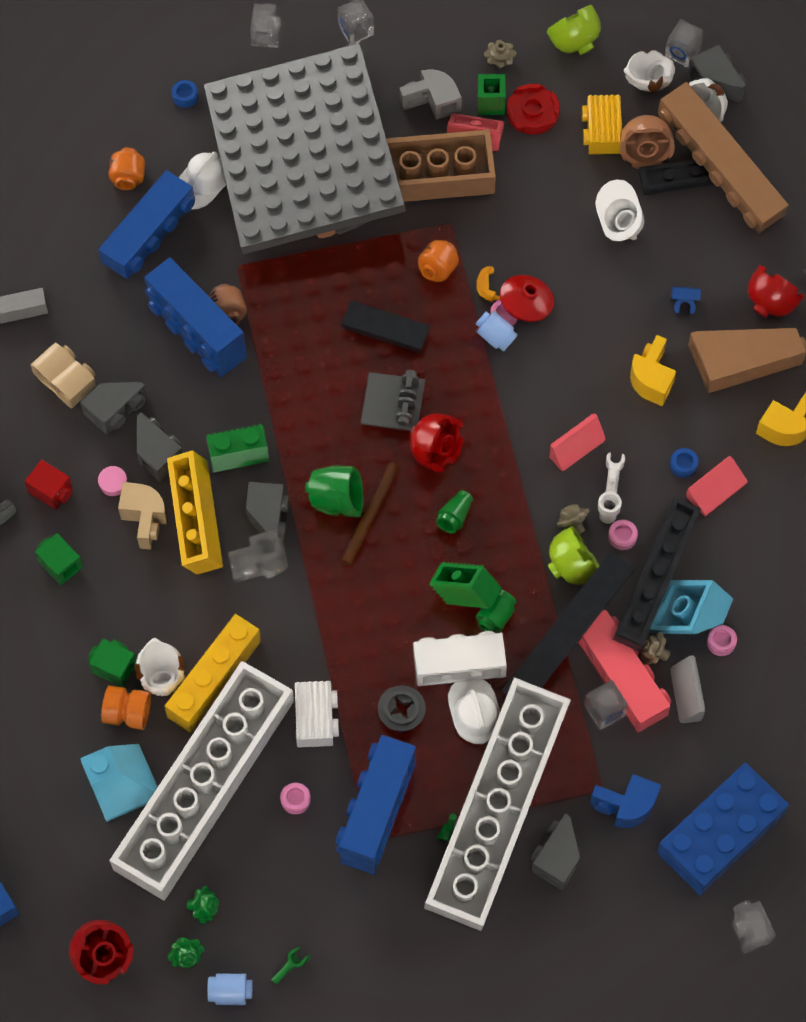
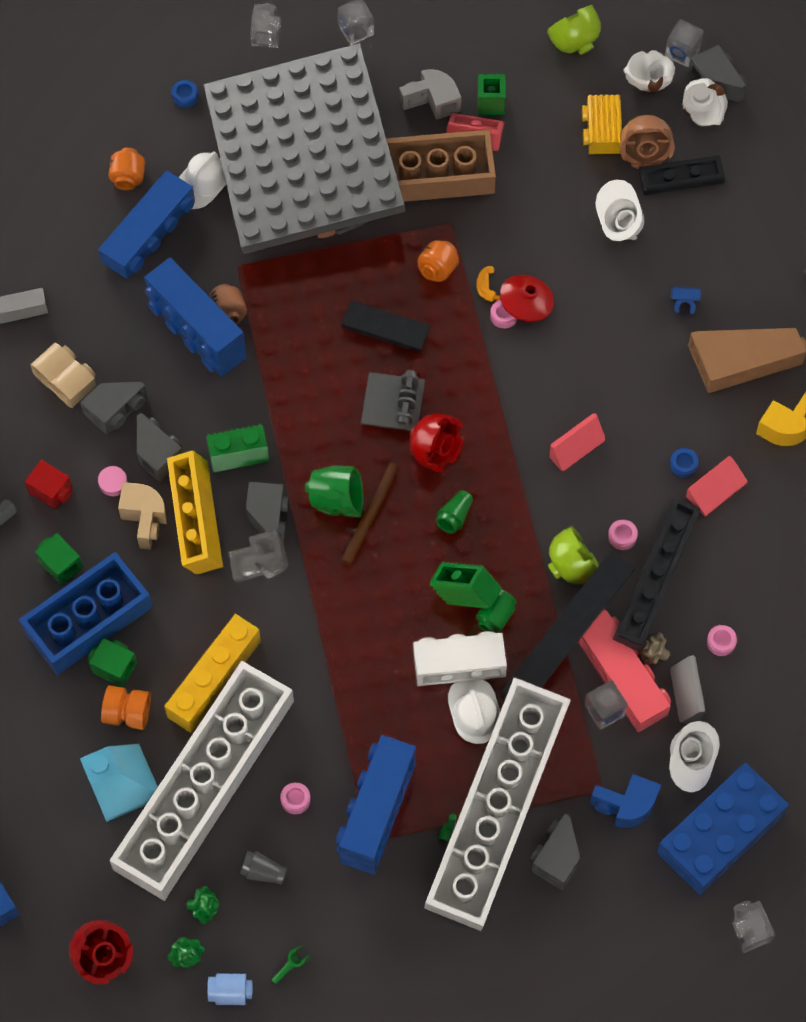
white hair [134,638,185,696] -> none
white brick [295,681,339,747] -> none
dark grey gear [378,685,426,733] -> none
light blue brick [475,311,518,351] -> none
dark tan plant [484,40,517,69] -> none
red tile [506,84,560,135] -> none
dark tan plant [557,504,589,534] -> none
white brick [598,452,625,524] -> none
yellow brick [630,335,676,406] -> none
medium azure slope [649,580,733,634] -> none
medium nougat brick [658,81,789,233] -> none
red cylinder [747,265,805,318] -> none
none -> blue brick [18,552,153,675]
none -> dark grey cone [240,851,287,885]
none -> white piece [669,721,720,792]

